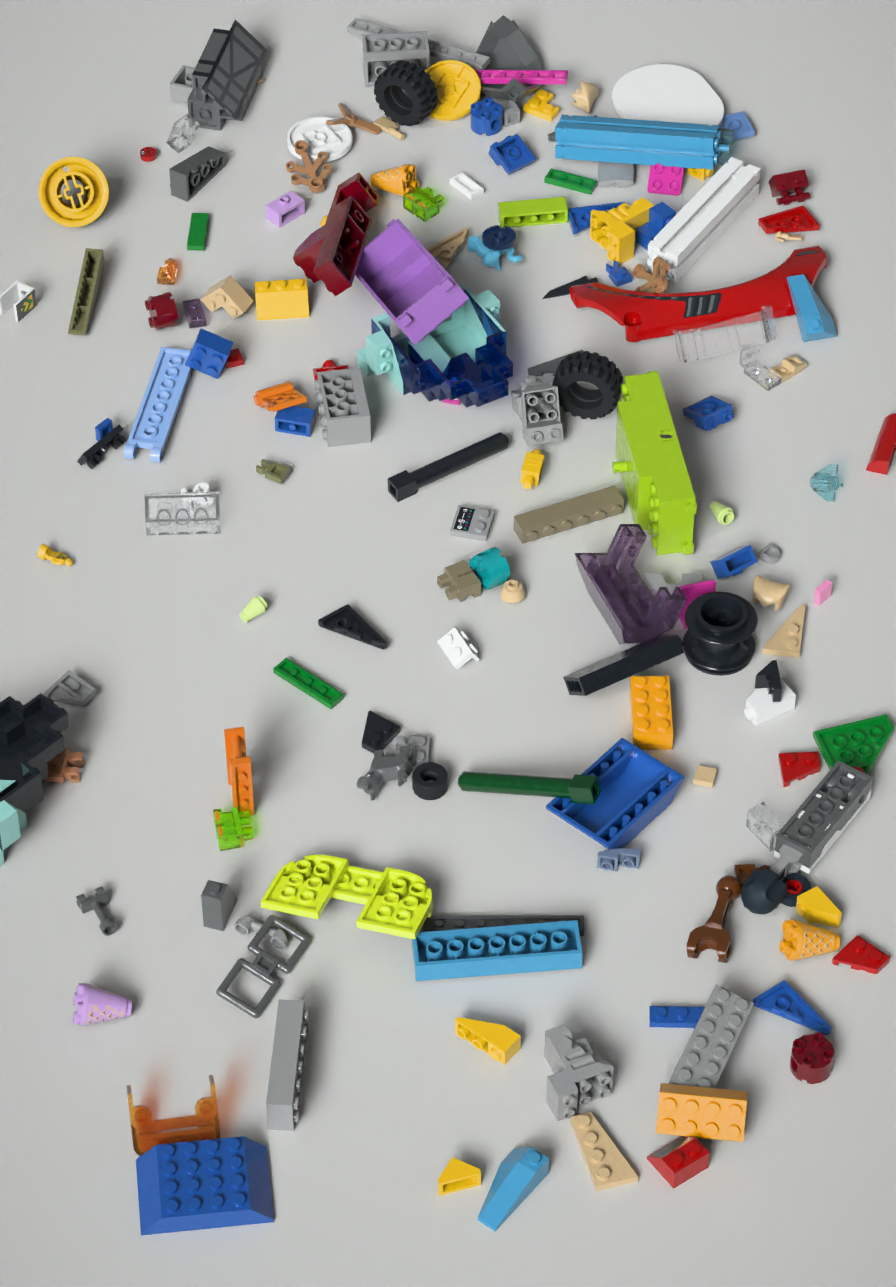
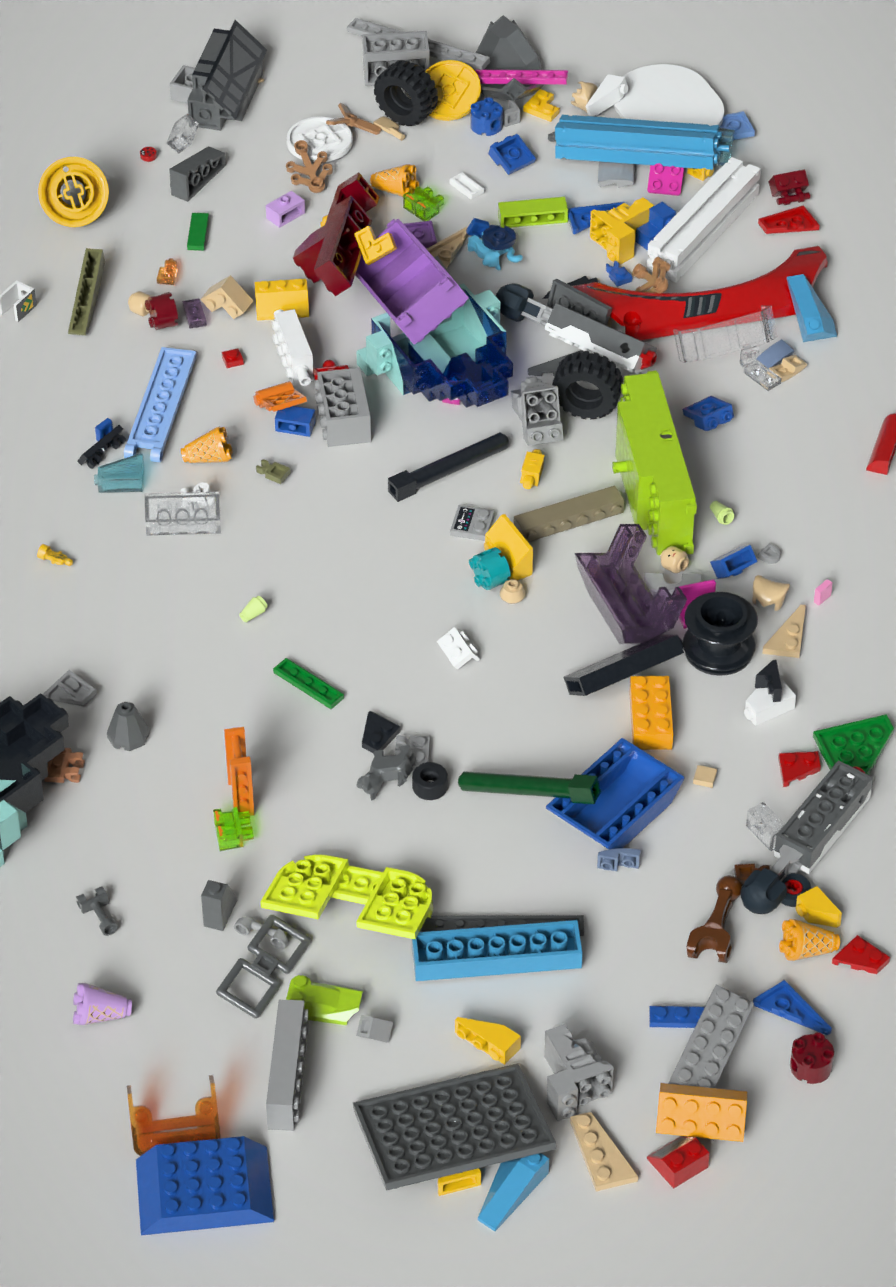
blue brick [185,328,233,379] -> none
black wing [318,604,387,650] -> none
dark tan hips [437,560,481,602] -> none
green tile [544,169,597,195] -> none
tan piece [775,231,802,242] -> none
clear light blue brick [810,464,843,502] -> none
none -> clear light blue slope [94,454,144,493]
none -> dark grey cone [107,702,150,751]
none -> tan head [128,291,150,317]
none -> light orange cone [181,426,233,463]
none -> white brick [272,309,314,386]
none -> lime slope [286,975,363,1025]
none -> dark grey plate [353,1063,556,1191]
none -> yellow plate [354,226,397,265]
none -> light grey panel [356,1015,393,1043]
none -> medium lavender plate [404,221,437,248]
none -> blue plate [466,218,495,239]
none -> yellow slope [484,514,533,581]
none -> piece [496,283,657,375]
none -> dark grey plate [547,279,612,326]
none -> white slope [585,74,628,116]
none -> tan head [660,546,689,573]
none -> sand blue slope [756,339,794,371]

